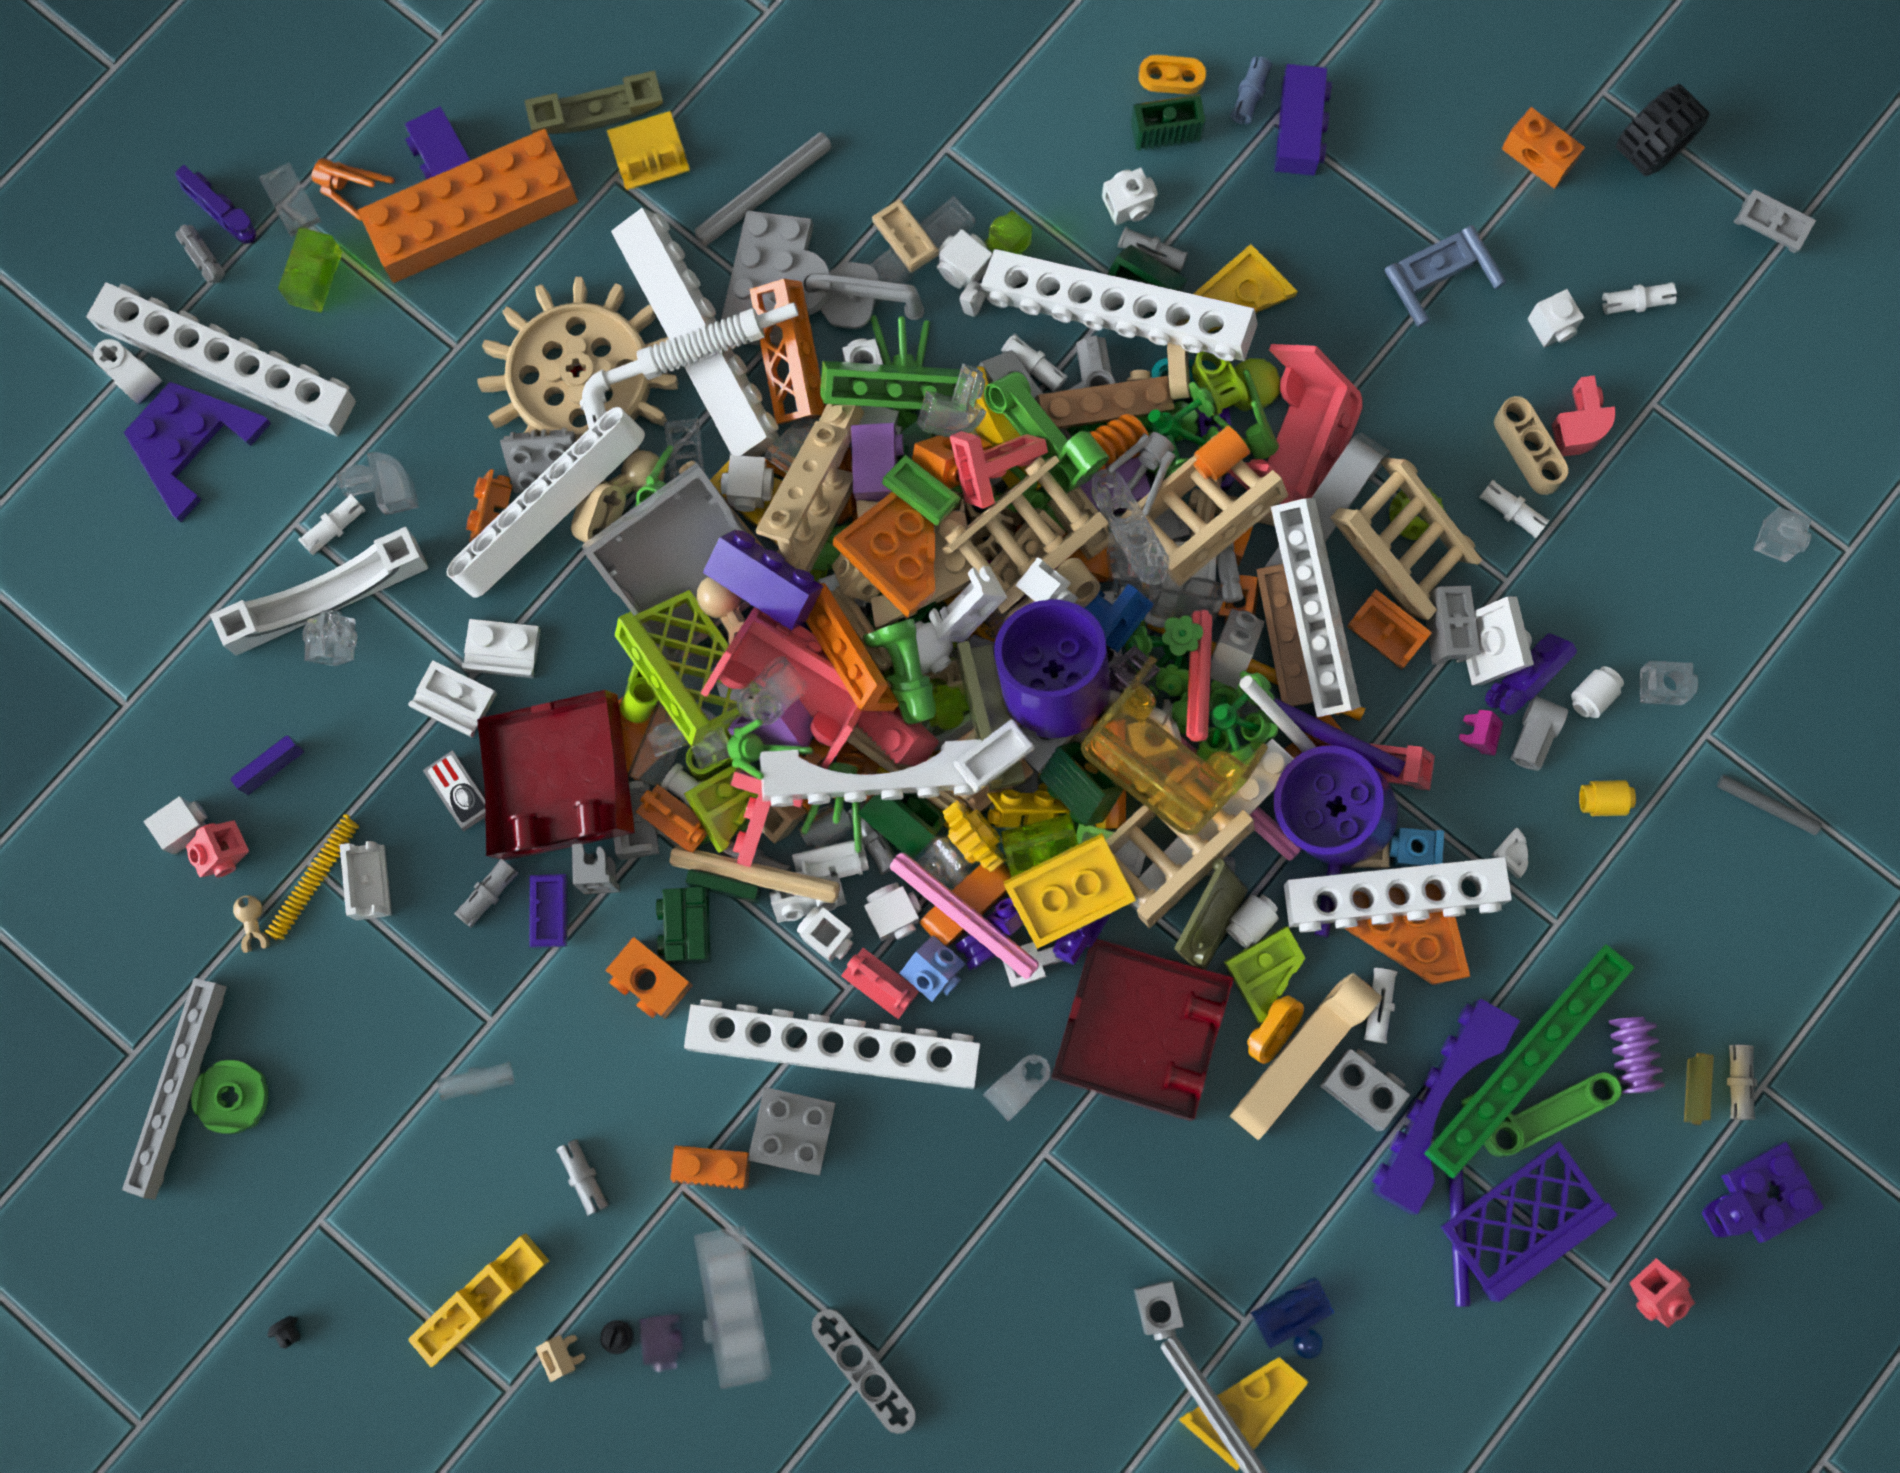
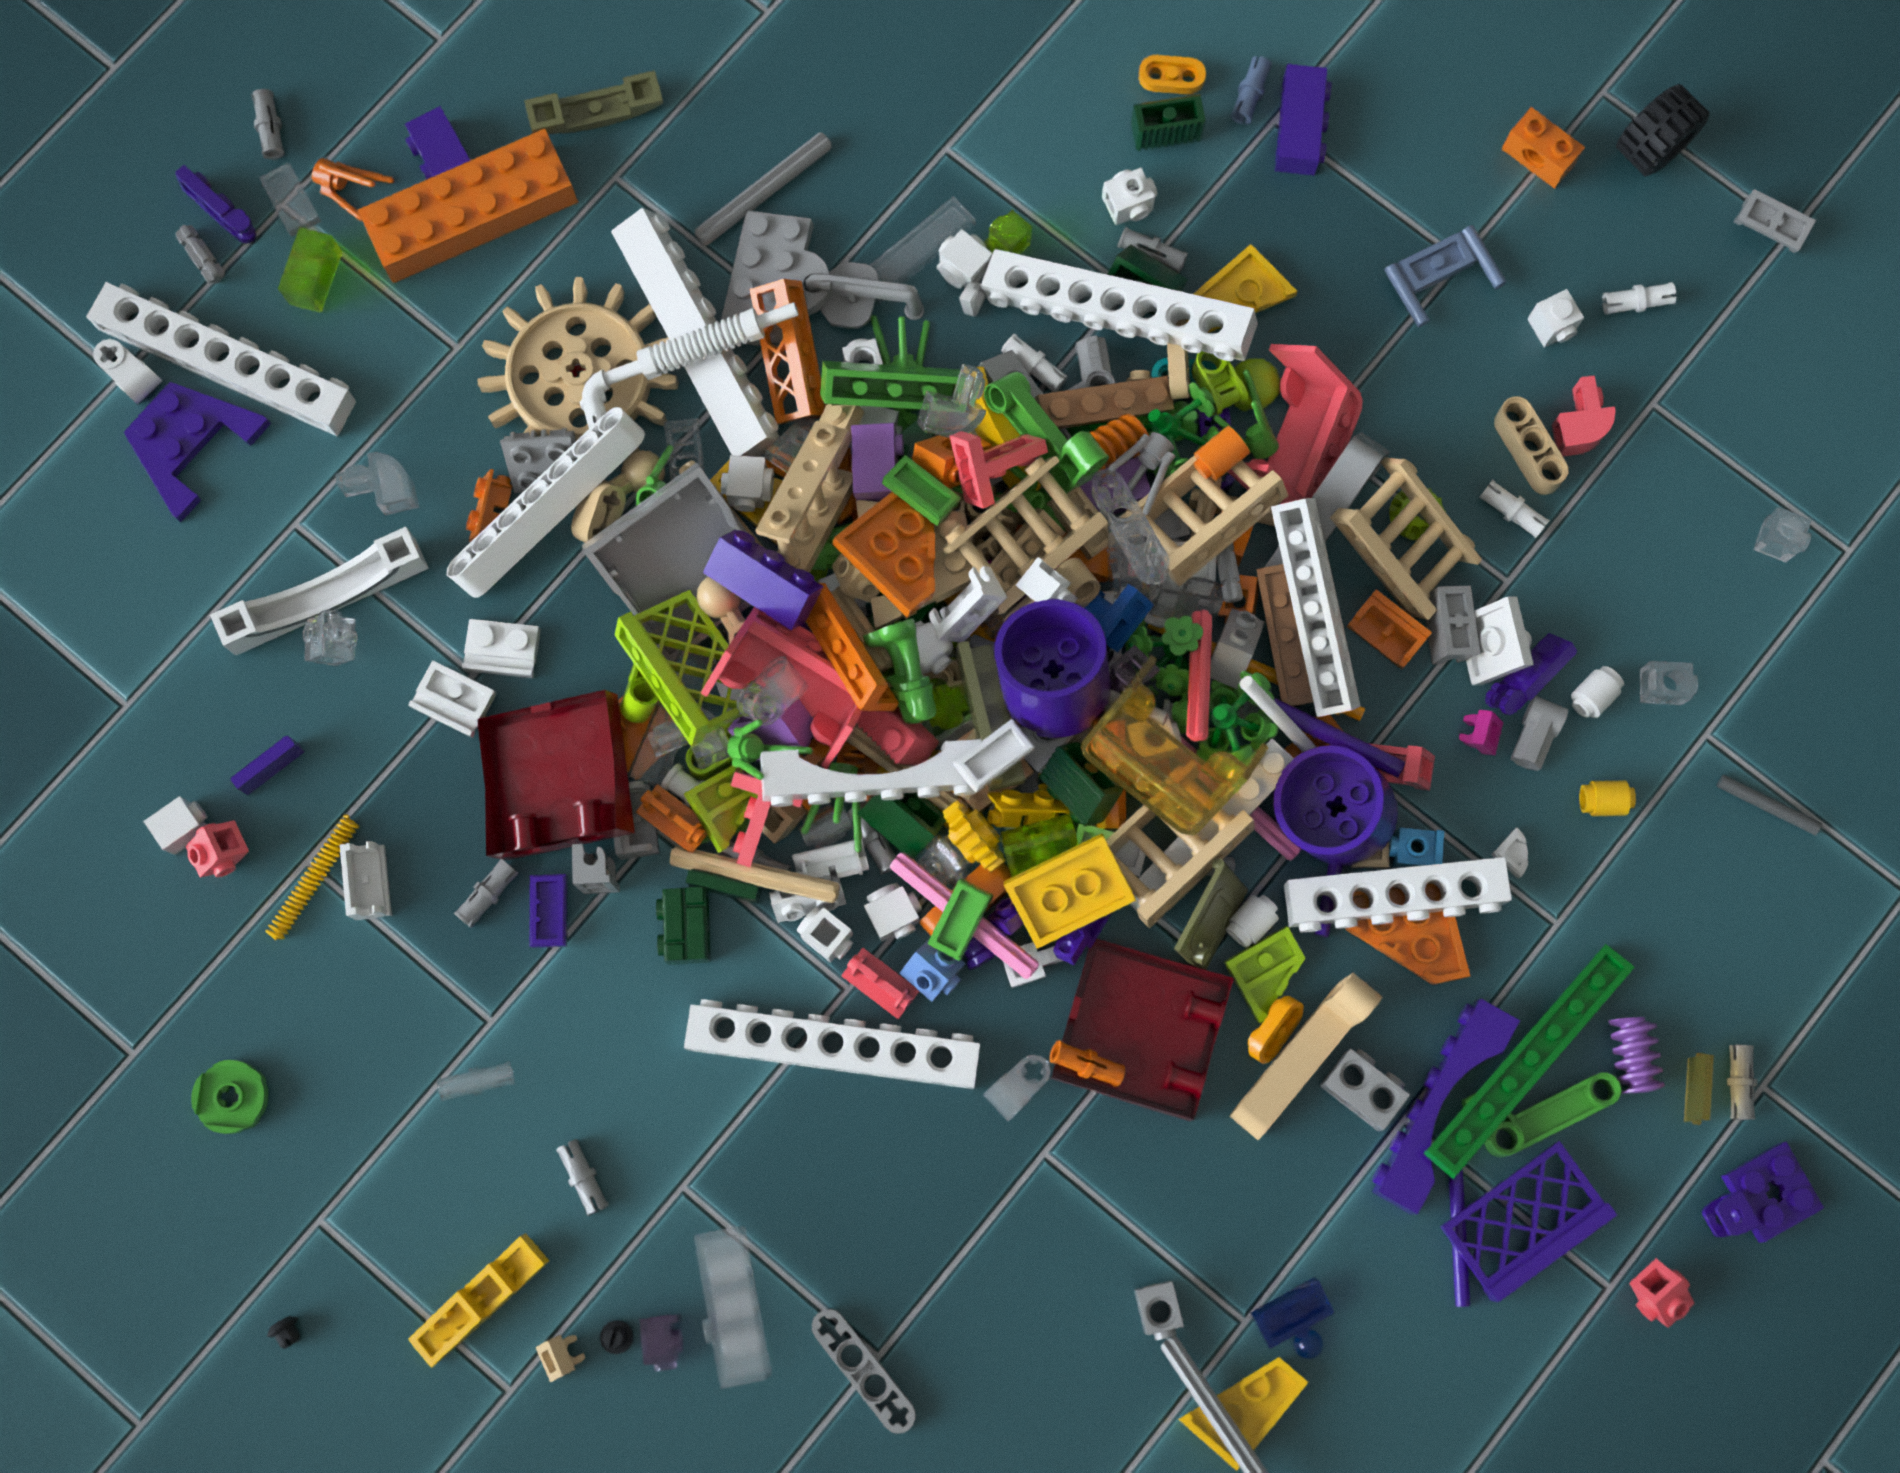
light grey plate [122,978,227,1200] -> none
tan arm [233,895,270,953] -> none
white pin [298,494,366,556] -> none
slope [423,750,485,831] -> none
orange brick [605,937,693,1019] -> none
yellow hinge [607,111,690,191] -> none
orange brick [670,1145,751,1190] -> none
light grey hinge [748,1087,836,1176] -> none
tan plate [872,199,939,273] -> none
white pin [1364,968,1397,1044] -> none
none -> light grey pin [251,89,284,160]
none -> bright green tile [927,878,993,961]
none -> orange pin [1050,1040,1125,1087]

